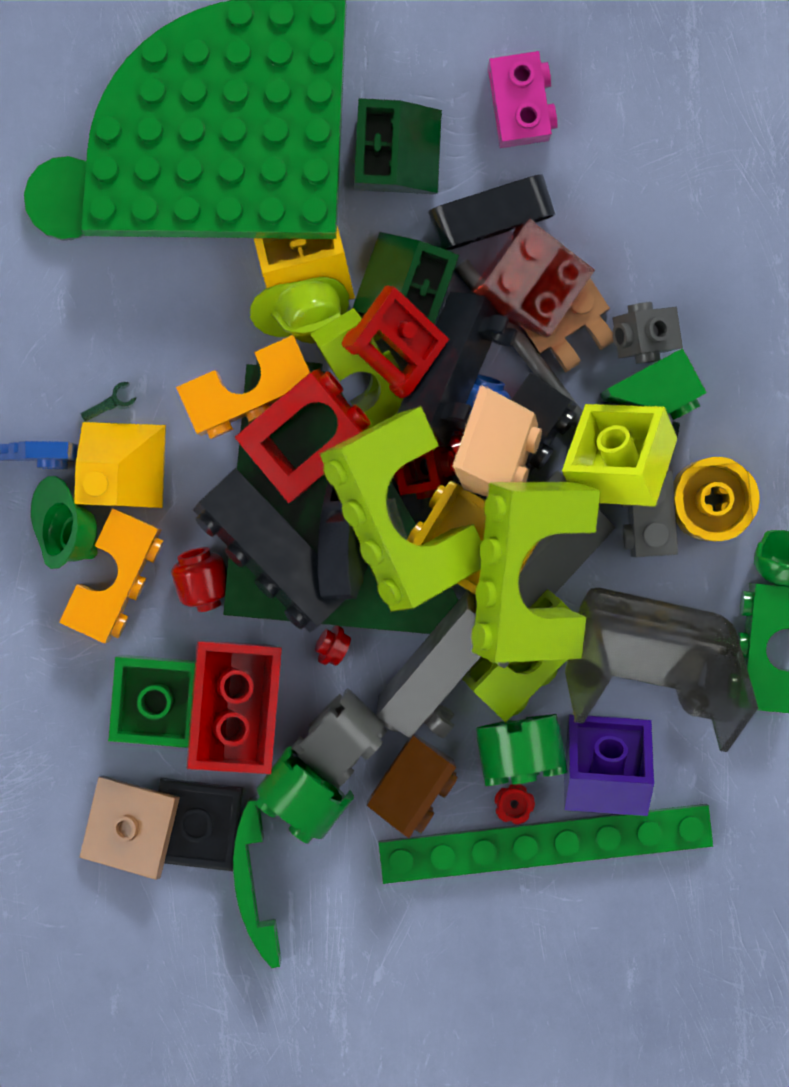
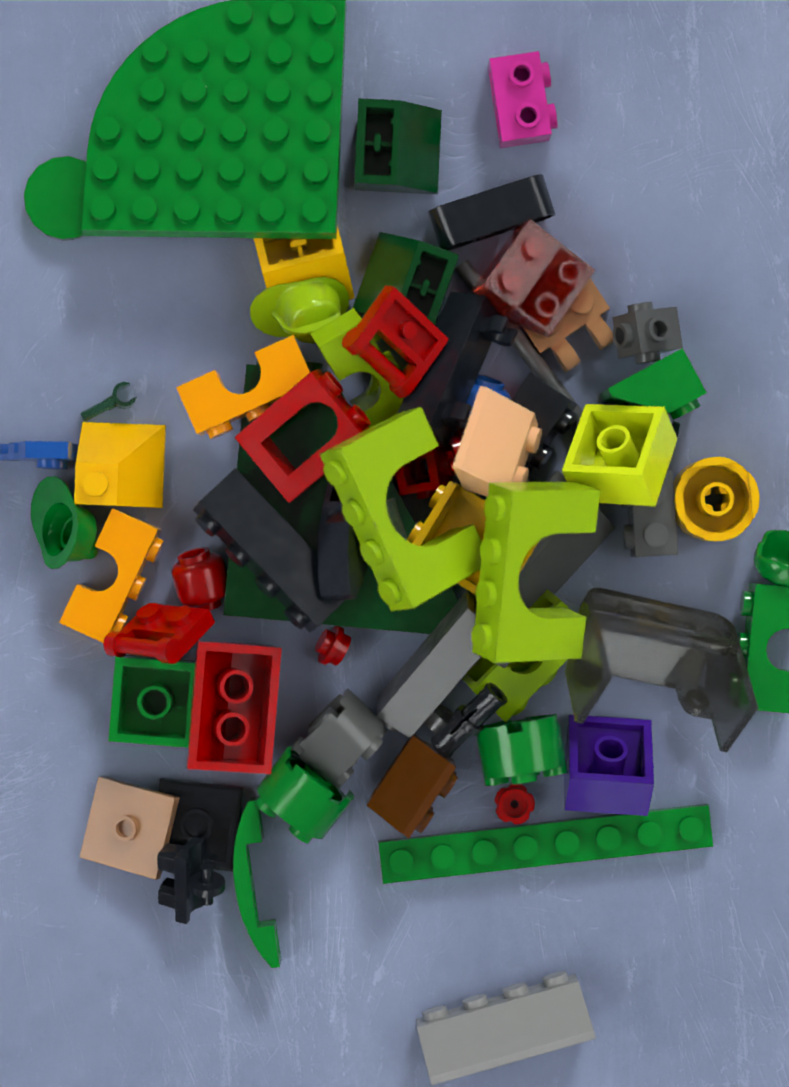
none -> red plate [103,603,215,664]
none -> black hips [157,836,225,924]
none -> light grey slope [416,971,596,1085]
none -> black pin [431,682,507,758]

